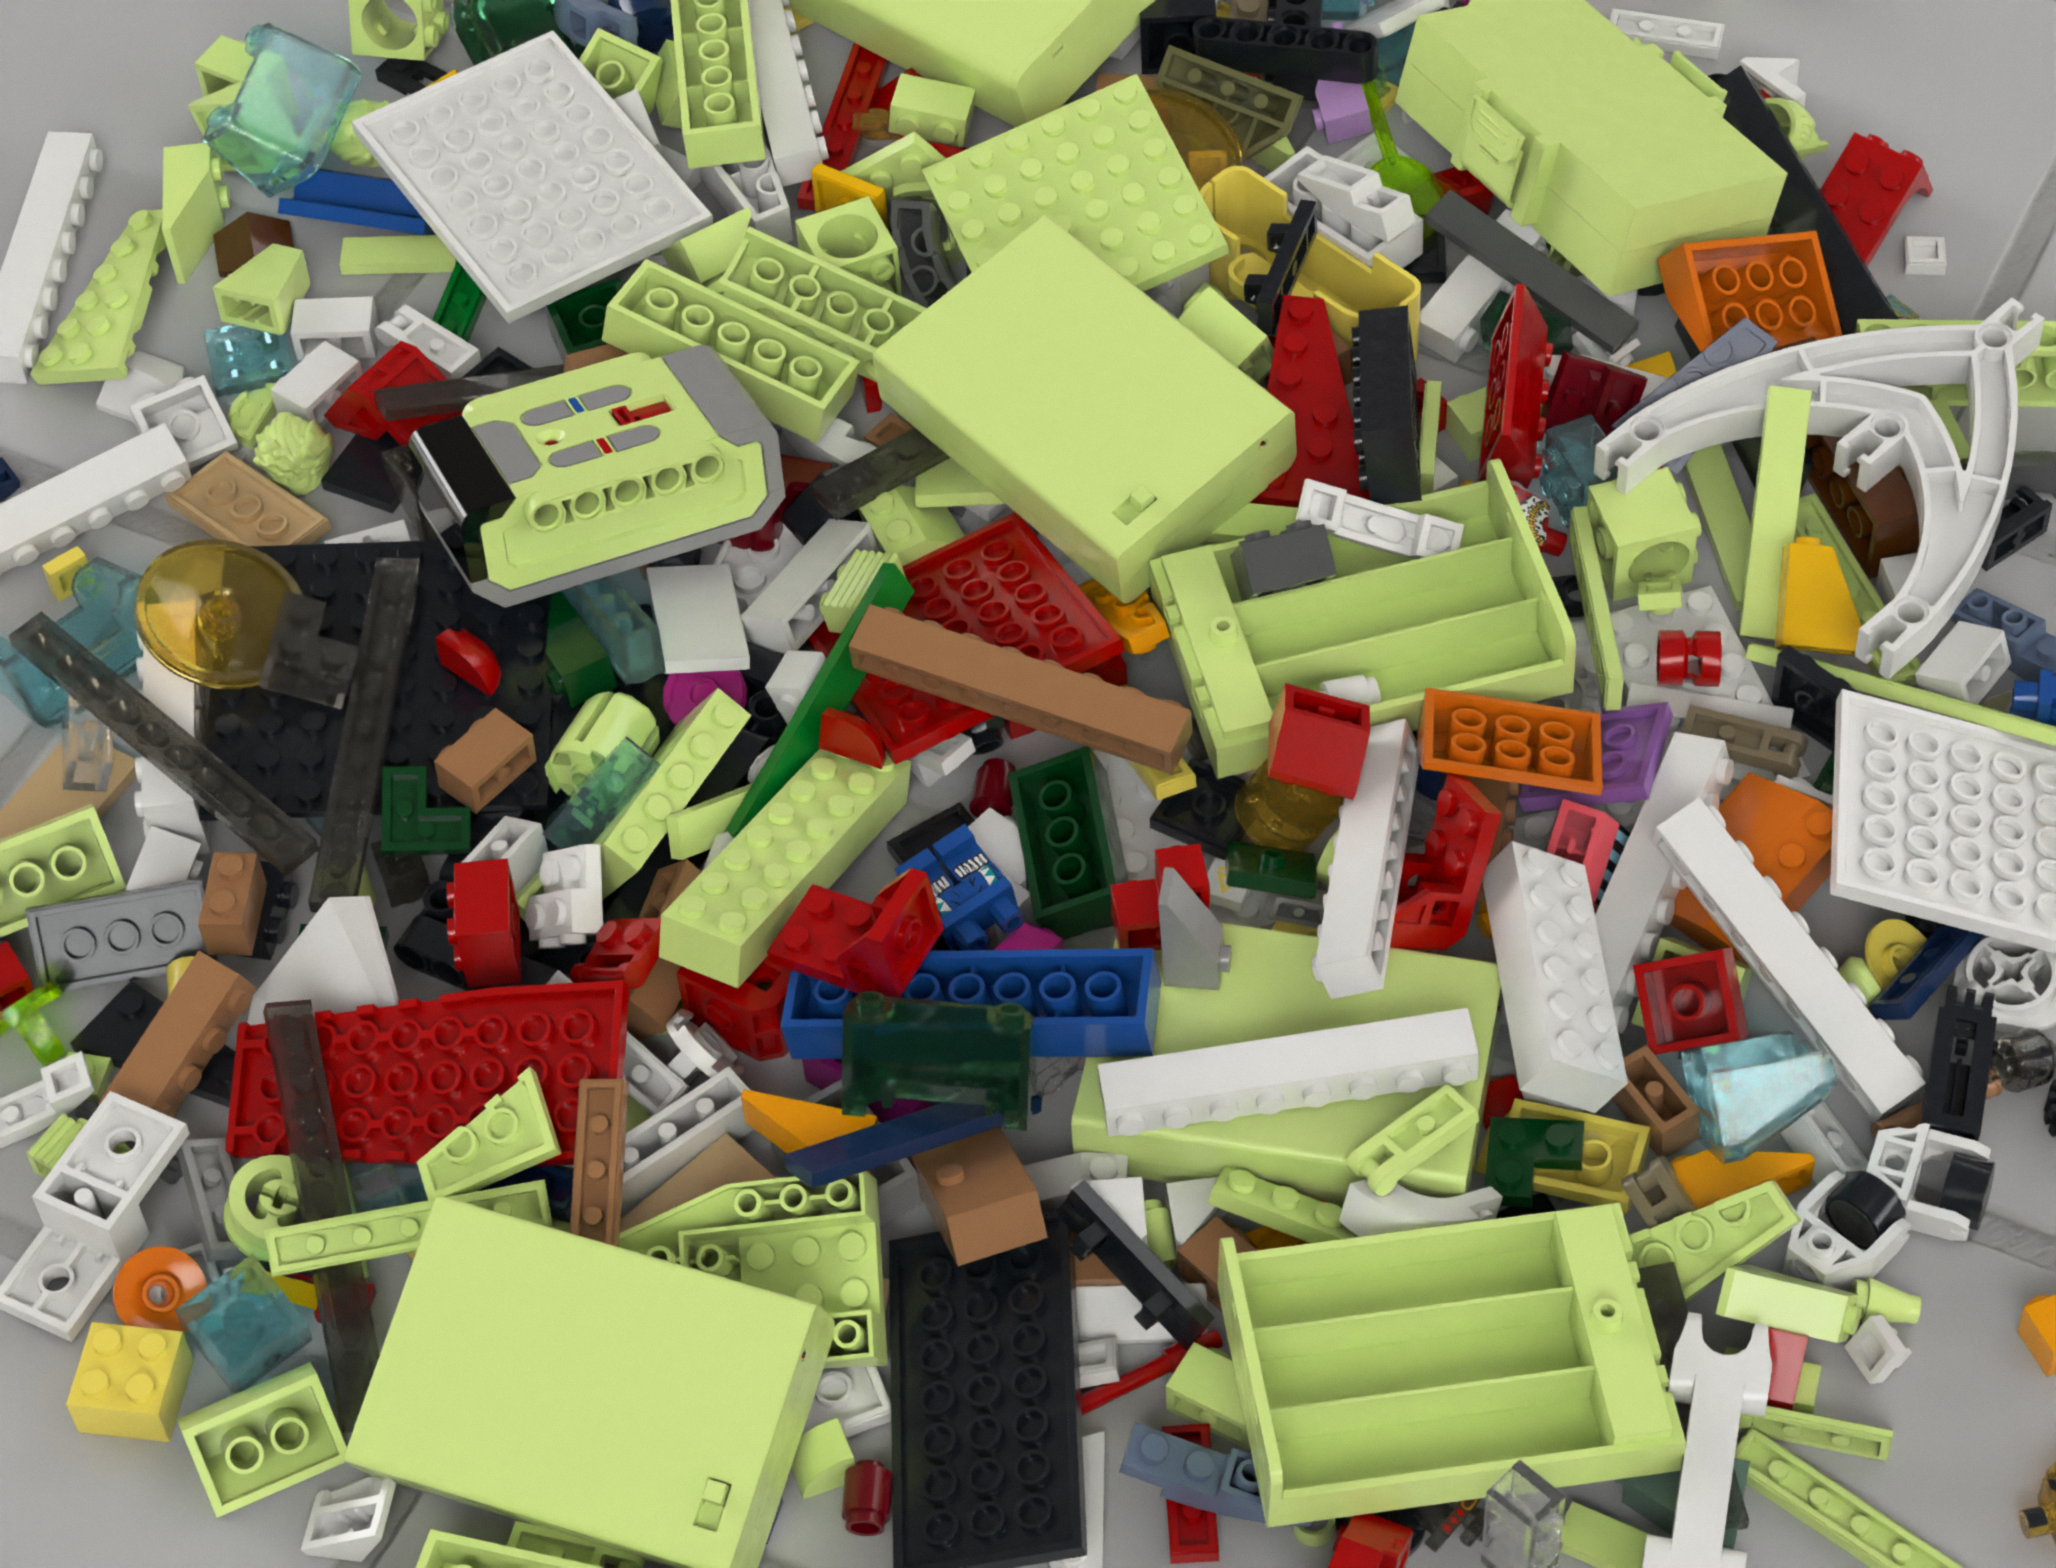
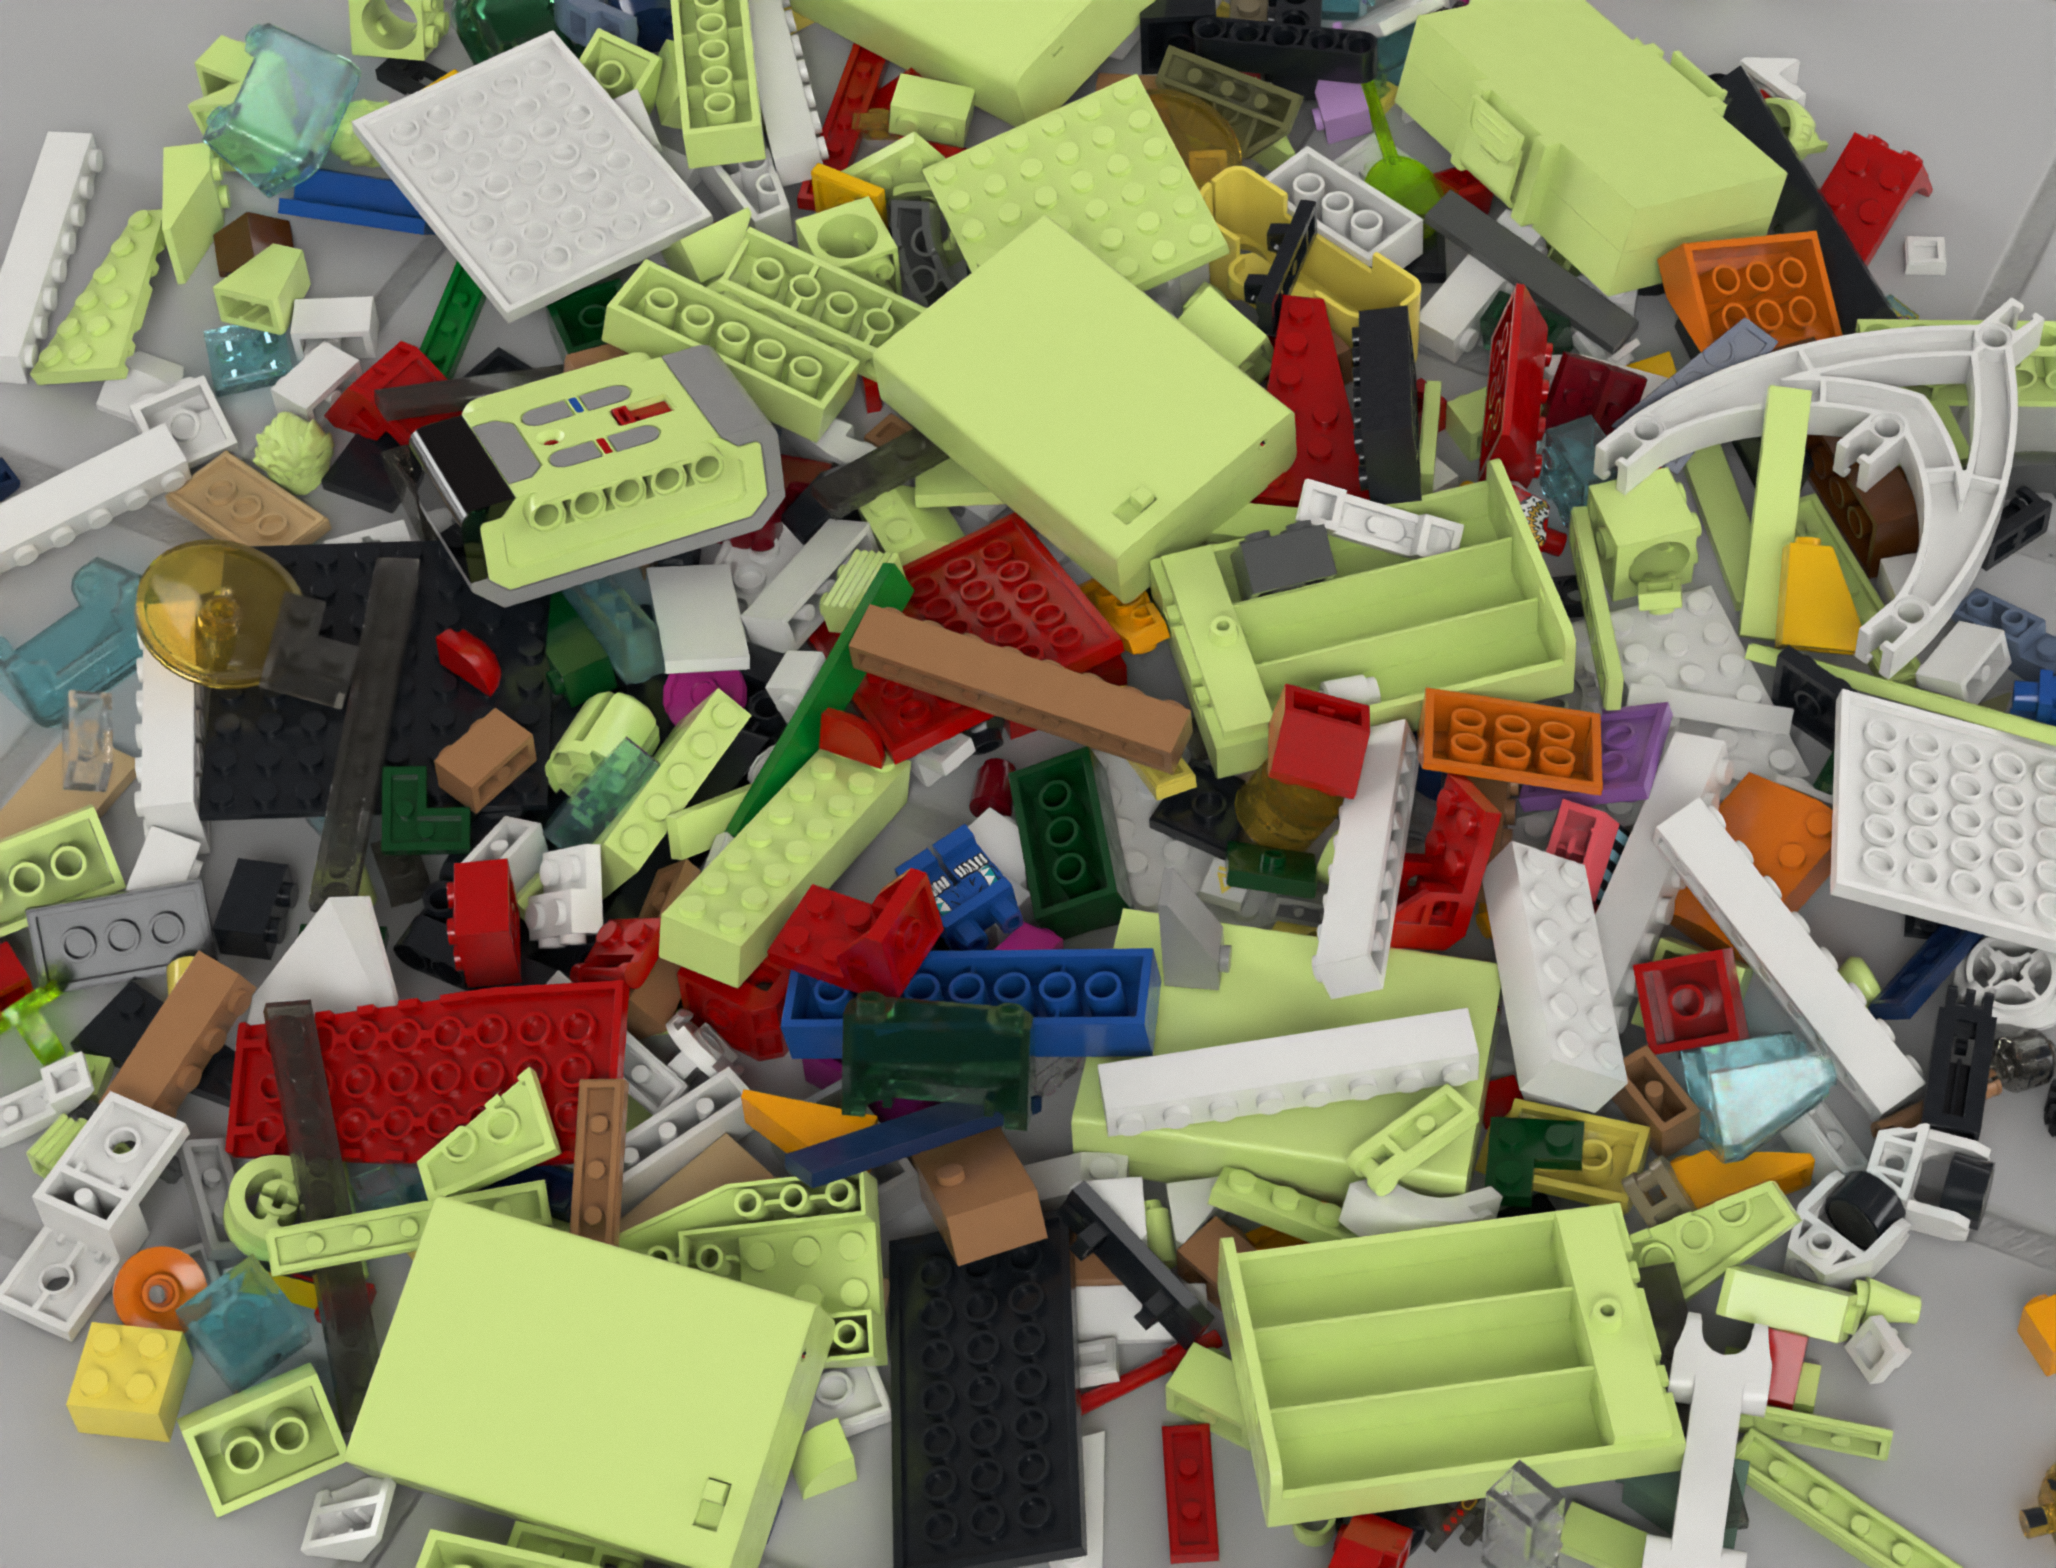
clear smoke plate [8,611,320,876] -> none
light yellow plate [42,546,95,602] -> none
medium nougat brick [198,852,267,956] -> none
yellowish green tile [228,383,276,449] -> none
yellowish green tile [339,235,457,275] -> none
white plate [374,304,482,384] -> none
dark red brick [841,1459,893,1536] -> none
black tile [887,802,975,866] -> none
red brick [1110,843,1210,950] -> none
sand blue slope [1119,1422,1313,1527] -> none
white slope [1297,155,1416,242] -> none
white tile [1609,8,1725,60] -> none
red wheel [1656,630,1722,687] -> none
dark tan plate [1681,705,1808,779] -> none
light yellow dish [1865,919,1932,1000] -> none

